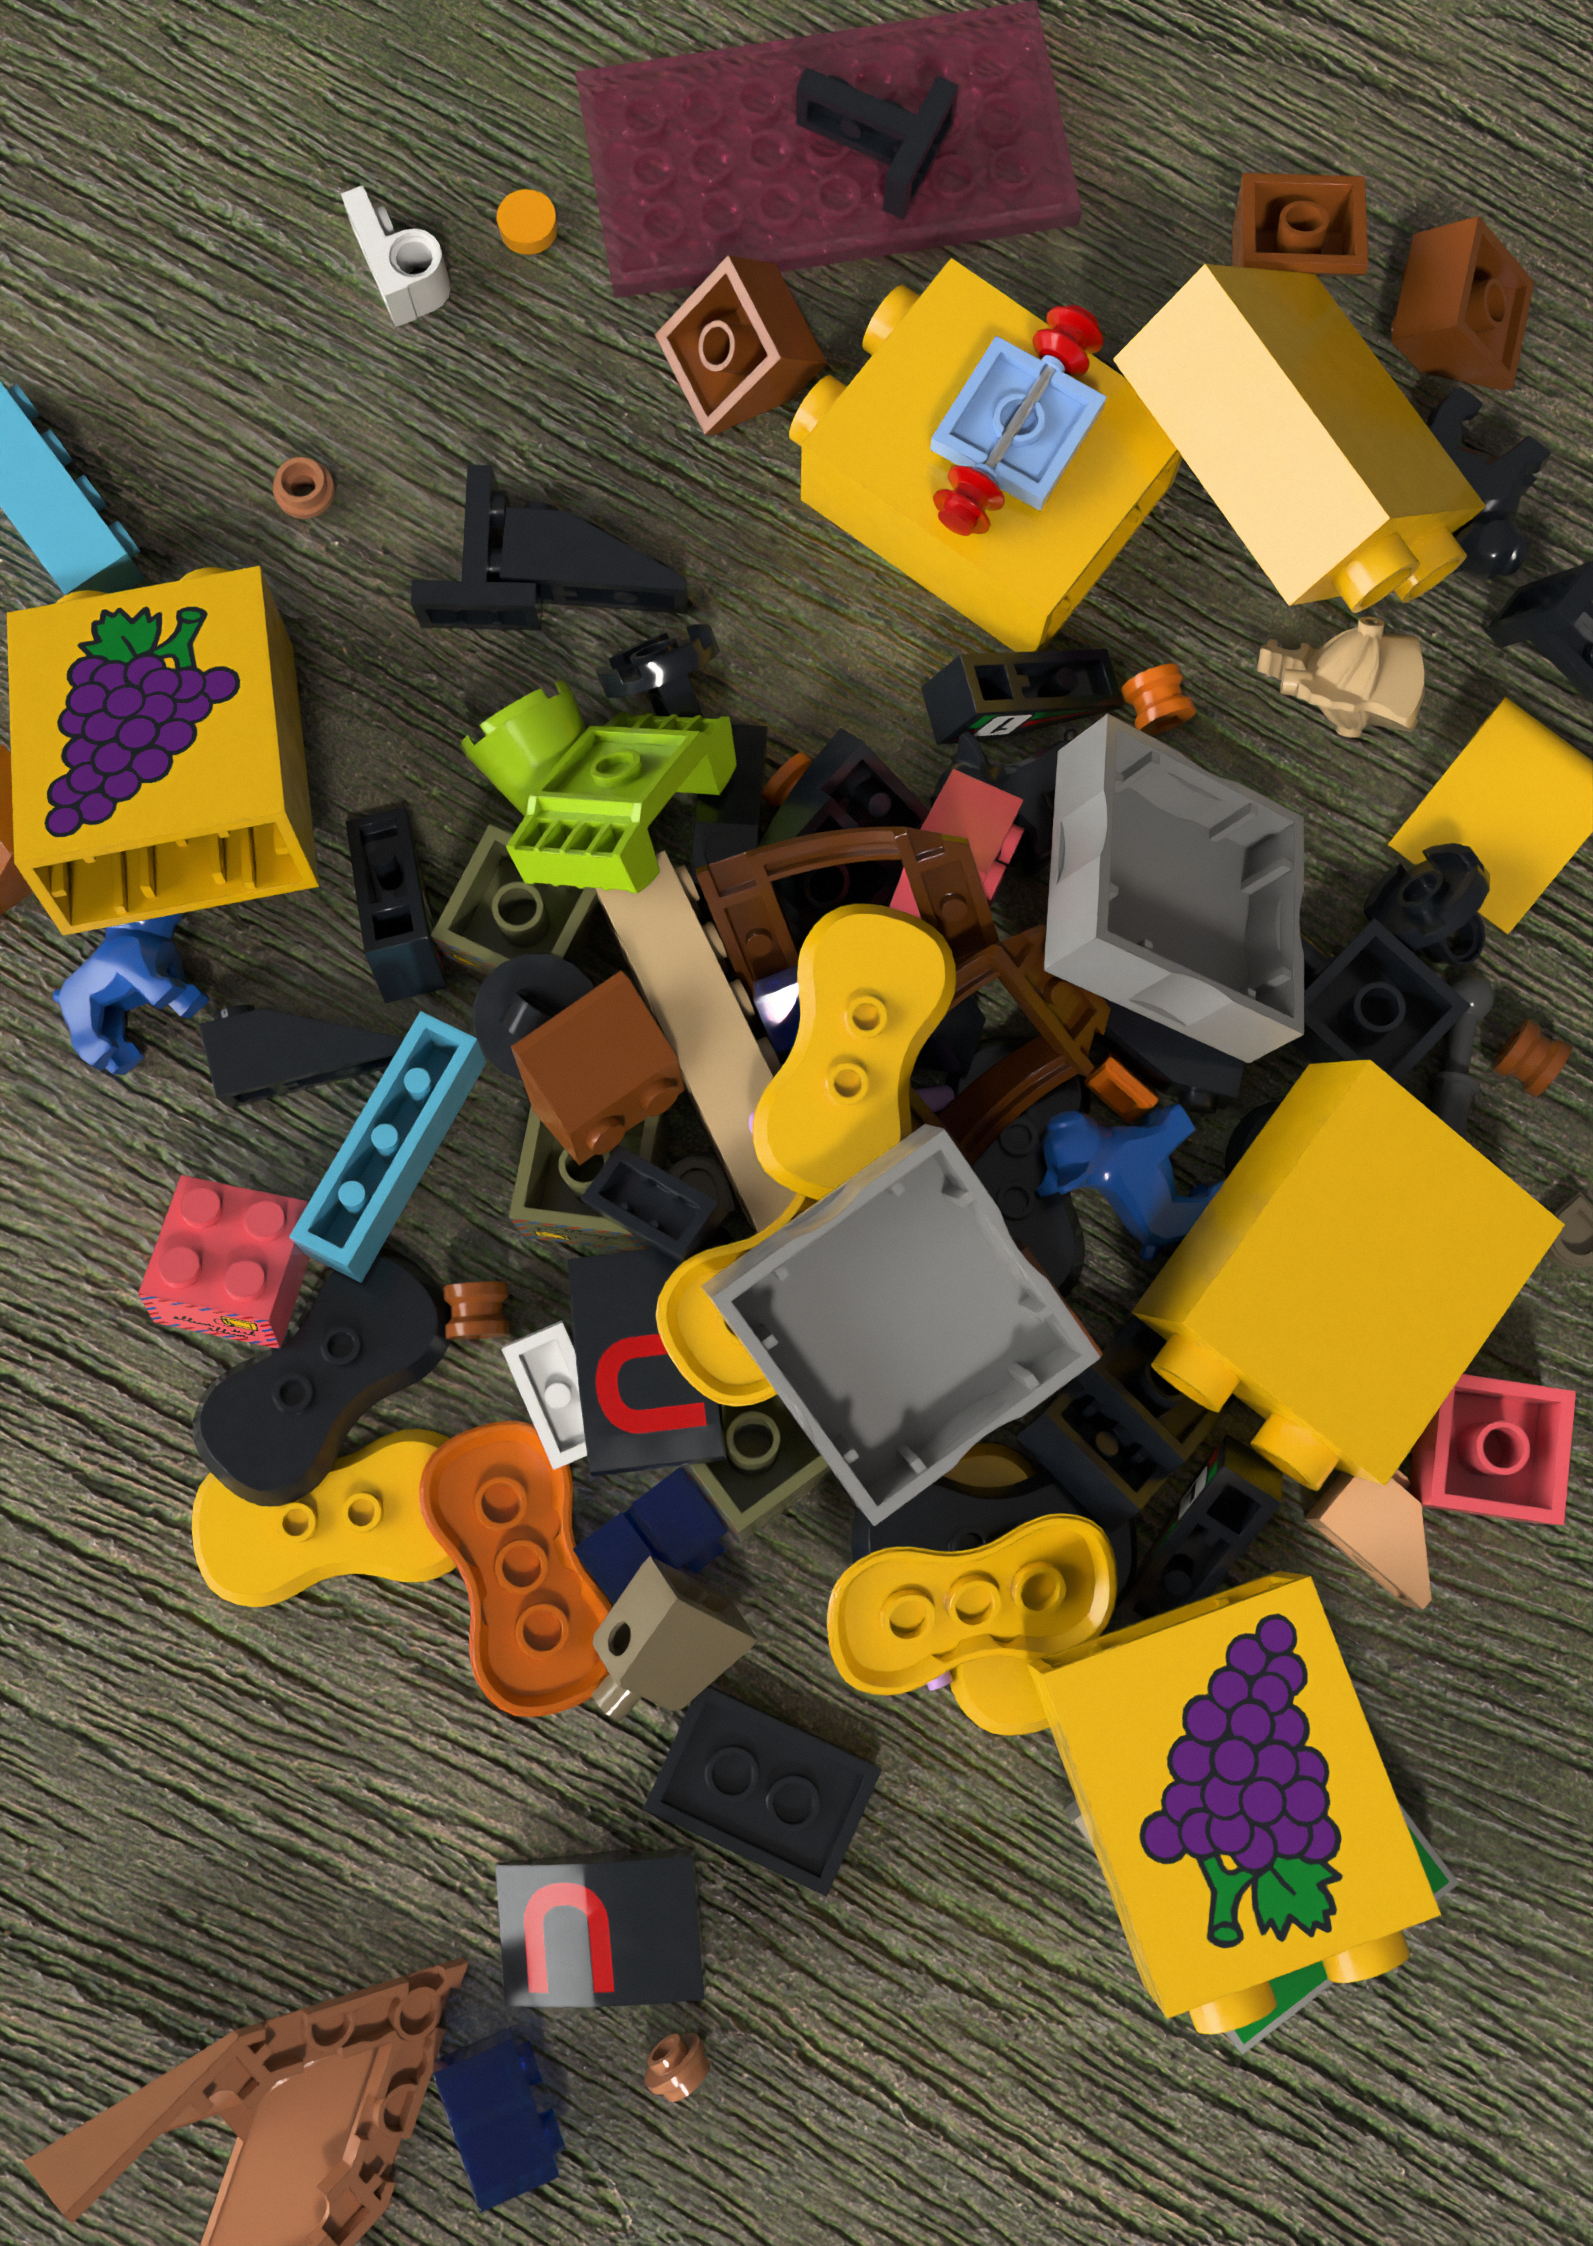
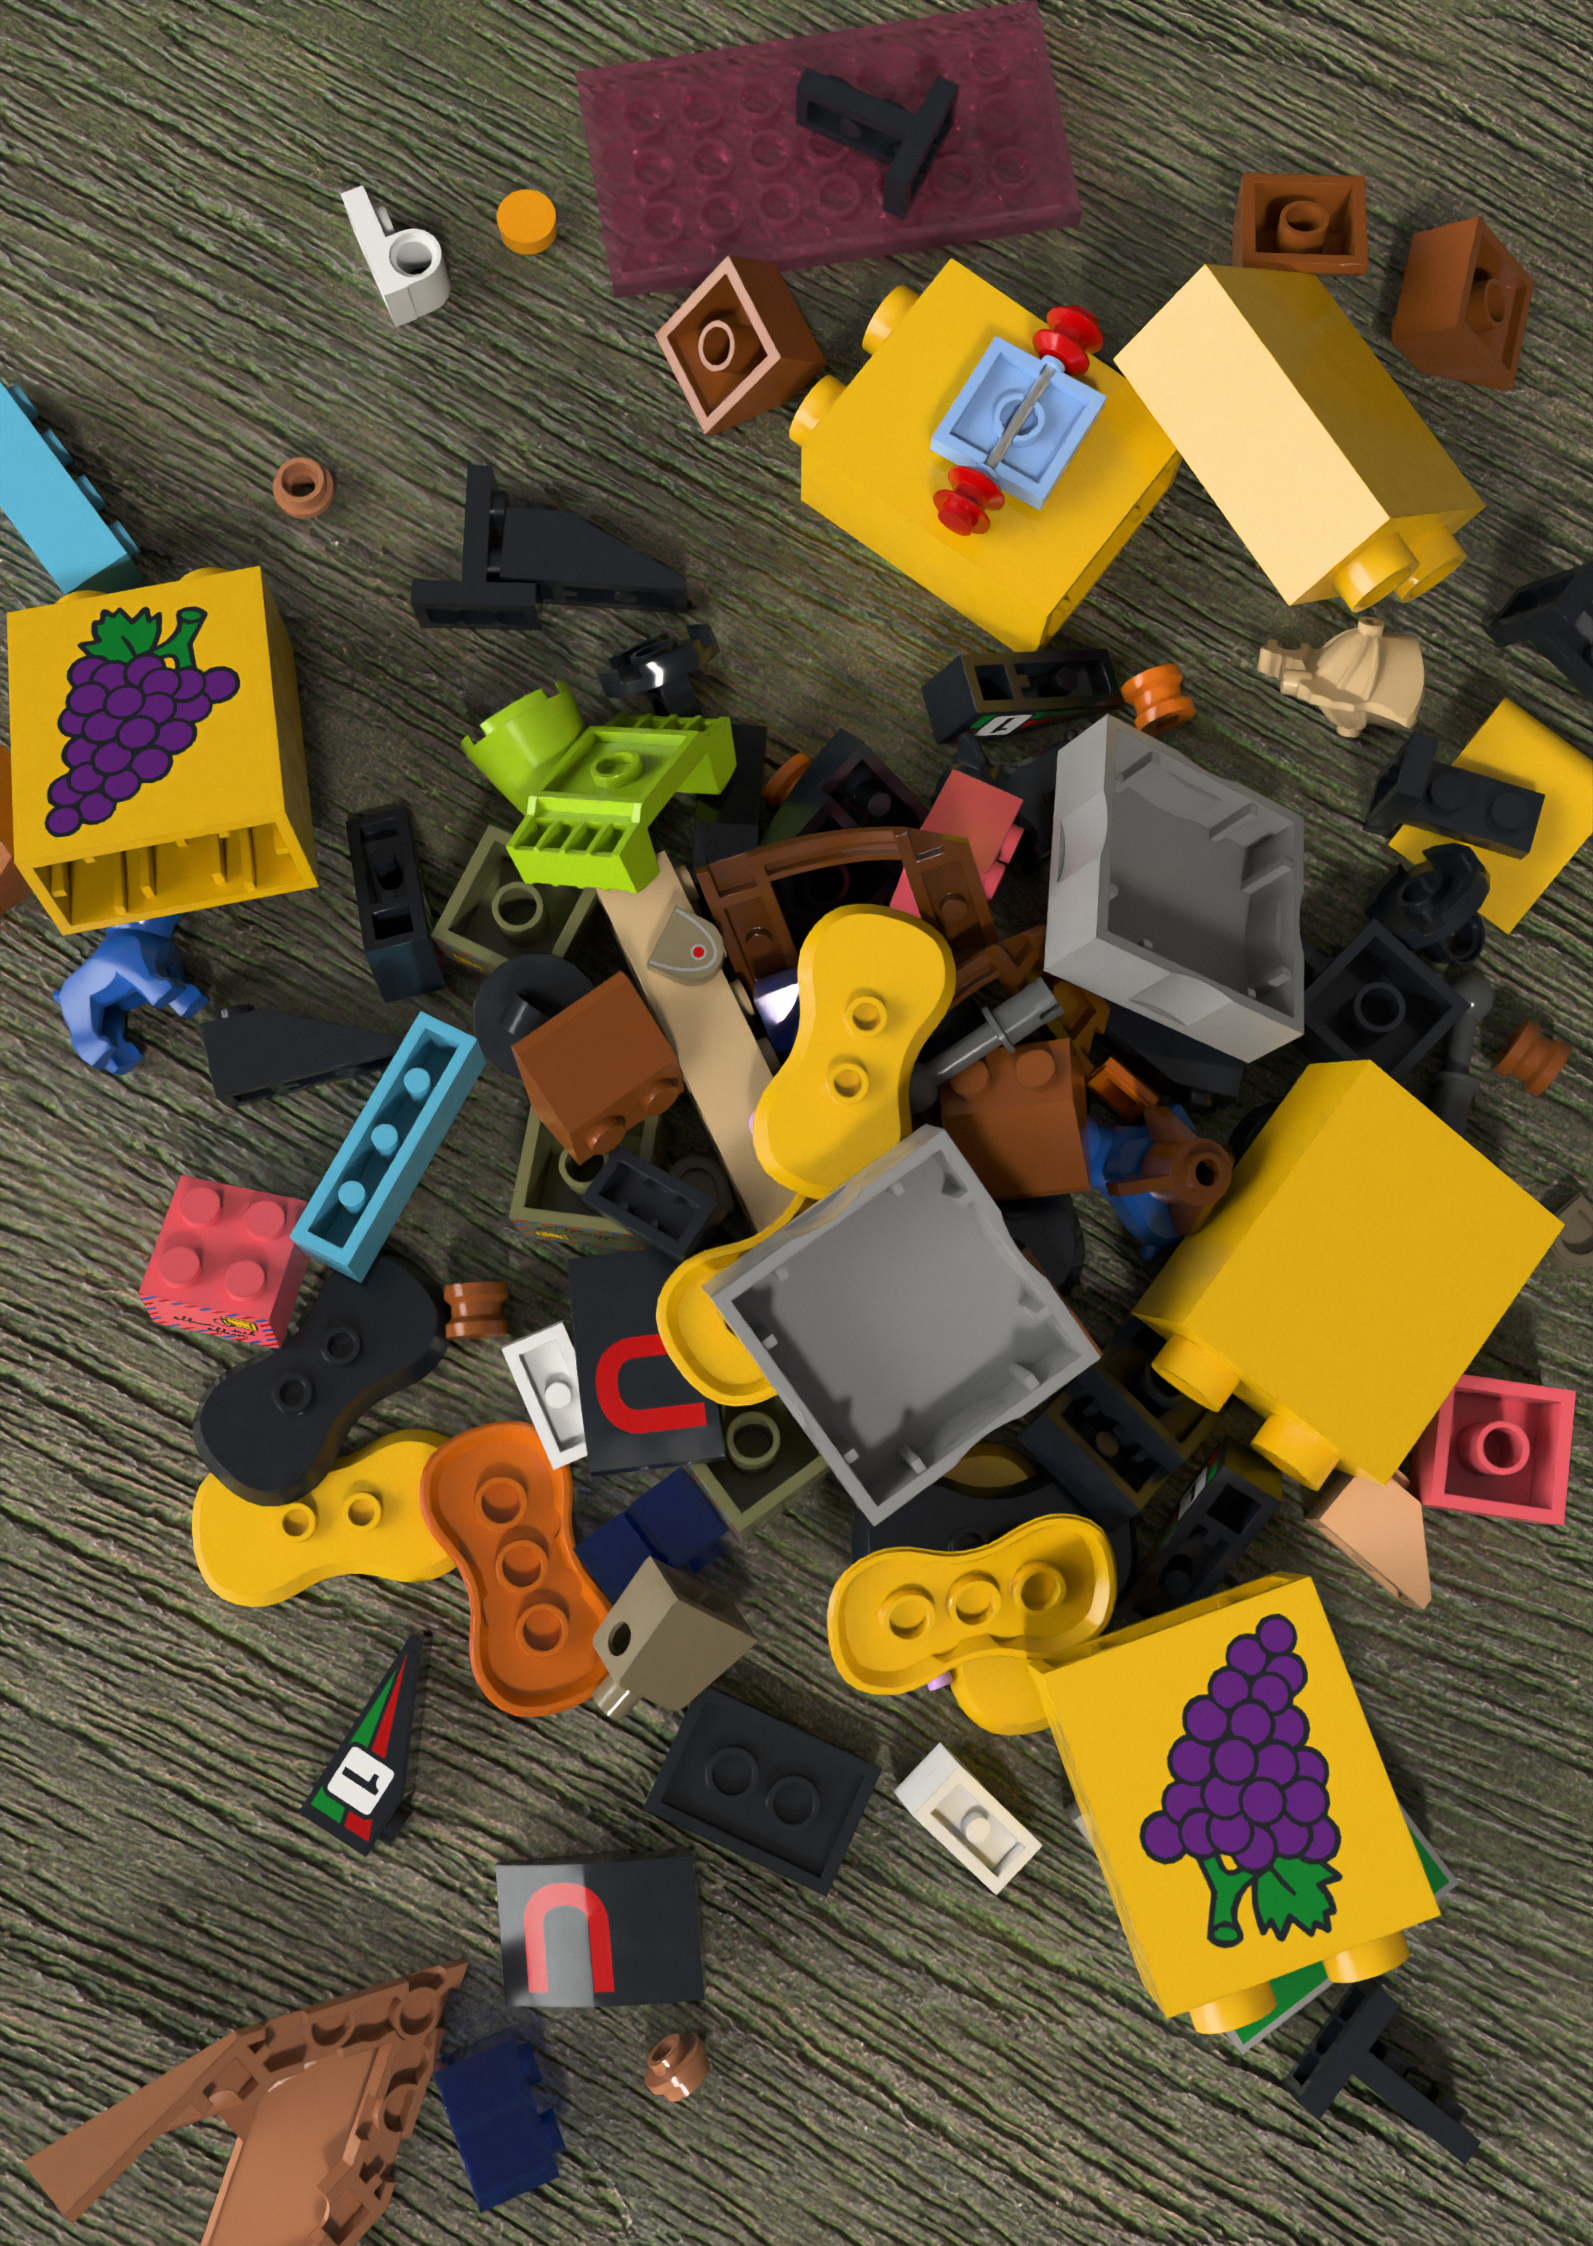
black animal [1426,387,1551,580] -> none
none -> slope [298,1630,433,1857]
none -> dark tan tile [647,906,725,986]
none -> white plate [894,1742,1043,1895]
none -> dark grey pin [909,976,1065,1115]
none -> dark orange slope [939,1038,1092,1202]
none -> reddish brown brick [1106,1105,1236,1236]
none -> black bracket [1282,1979,1481,2165]
none -> black bracket [1362,732,1545,860]

